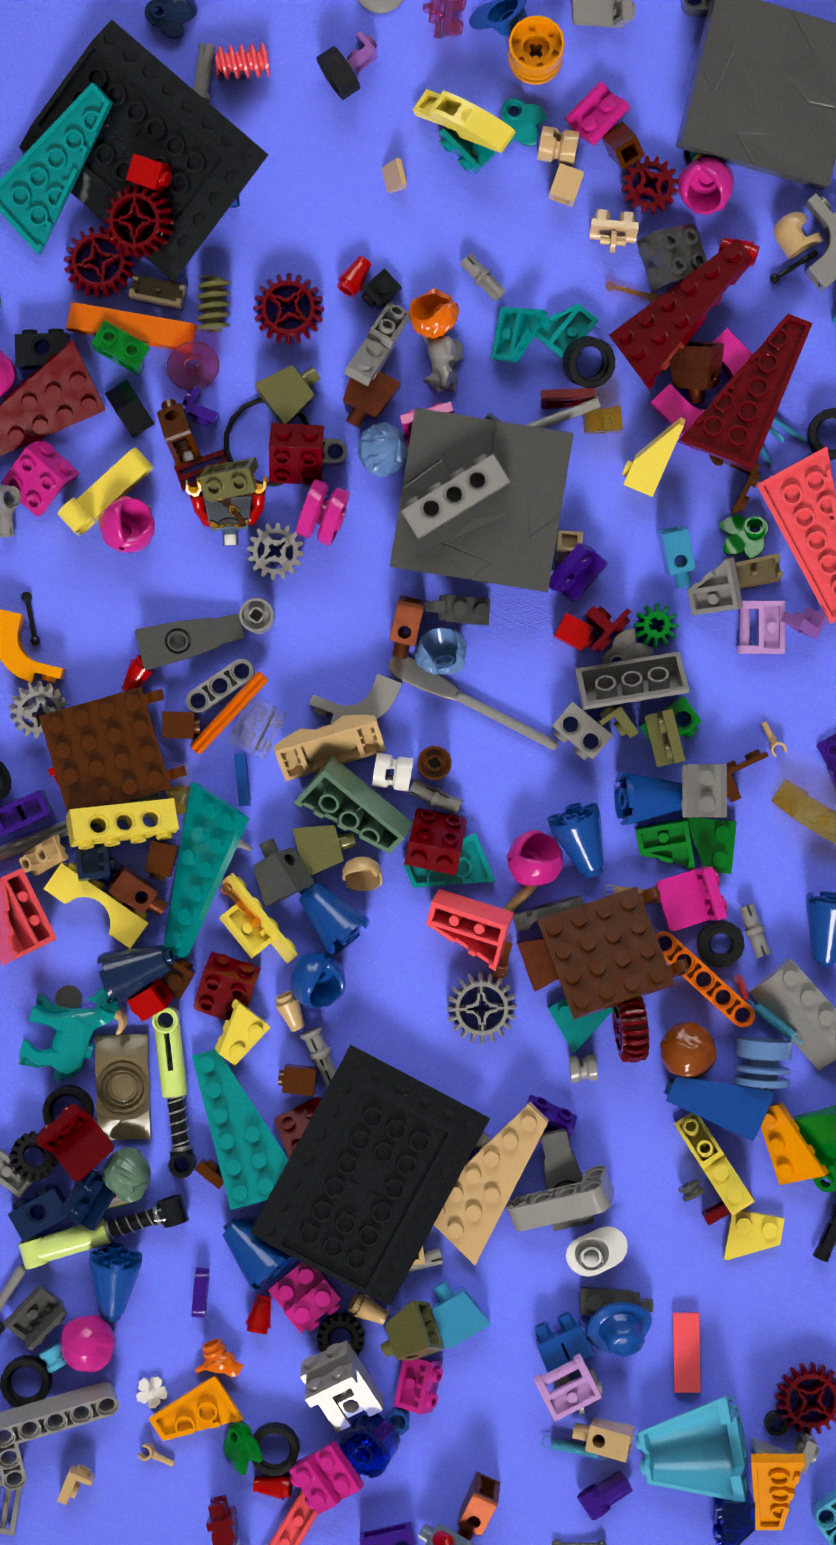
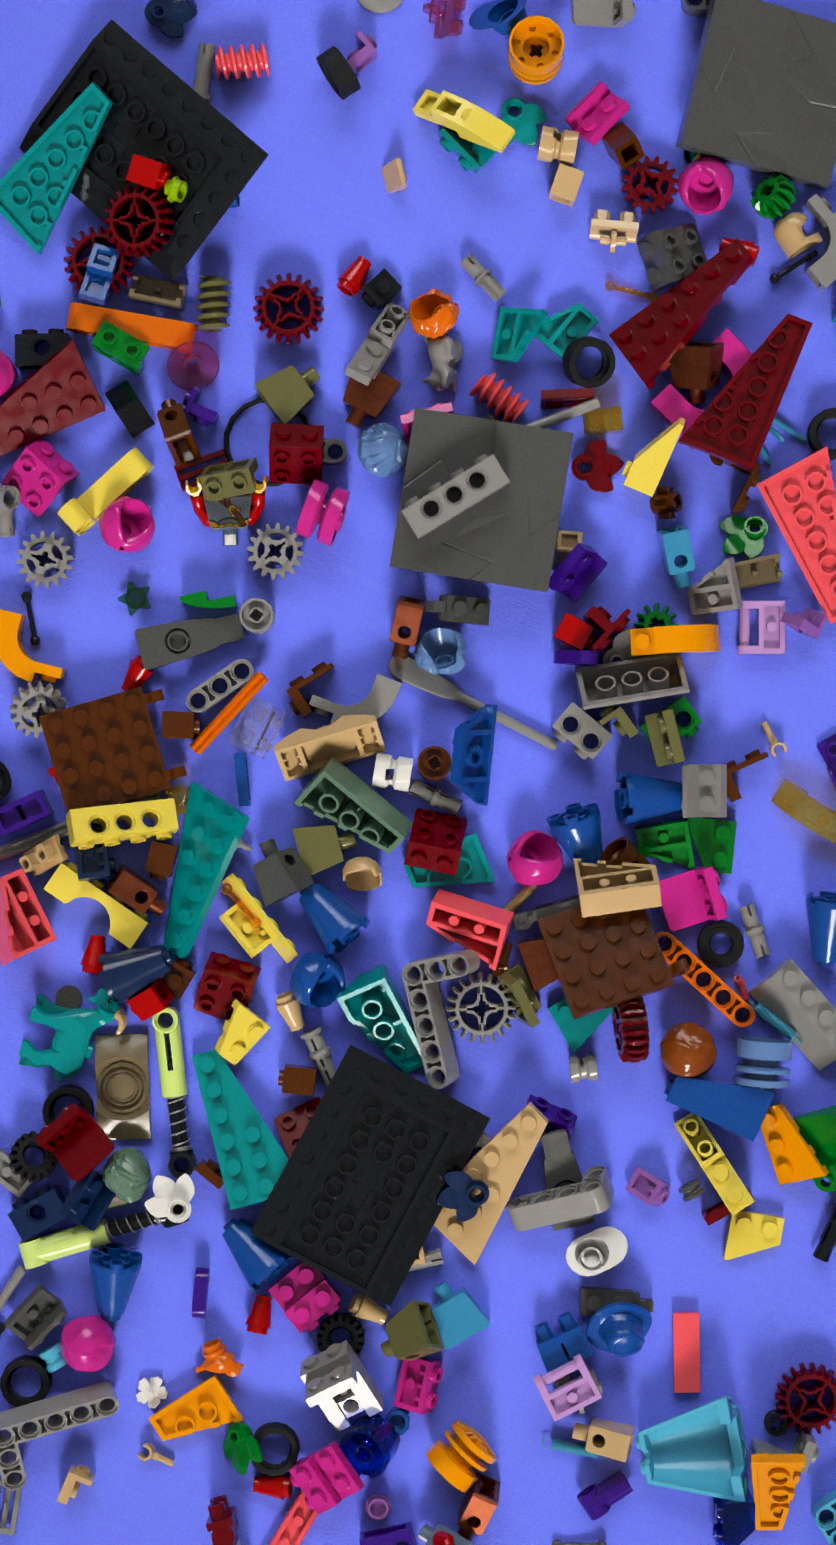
none -> light grey gear [16,531,75,589]
none -> blue slope [79,243,120,306]
none -> red cone [80,935,106,974]
none -> plate [118,581,151,616]
none -> white plate [144,1173,195,1223]
none -> lime plate [164,176,188,203]
none -> green slope [180,591,238,609]
none -> reddish brown bracket [286,661,335,718]
none -> teal wedge [337,964,423,1074]
none -> medium lavender plate [365,1493,391,1520]
none -> light grey beam [402,949,480,1089]
none -> light orange wheel [426,1420,497,1493]
none -> dark blue plate [437,1171,489,1222]
none -> blue wing [450,704,497,806]
none -> coral piece [469,372,529,423]
none -> olive bracket [497,964,541,1028]
none -> dark purple beam [554,650,598,665]
none -> dark red plate [571,440,624,493]
none -> tan wedge [573,858,662,918]
none -> reddish brown wheel [601,837,650,866]
none -> medium lavender bracket [625,1167,671,1207]
none -> light orange arch [630,624,721,656]
none -> reddish brown gear [650,487,682,519]
none -> green gear [750,173,797,221]

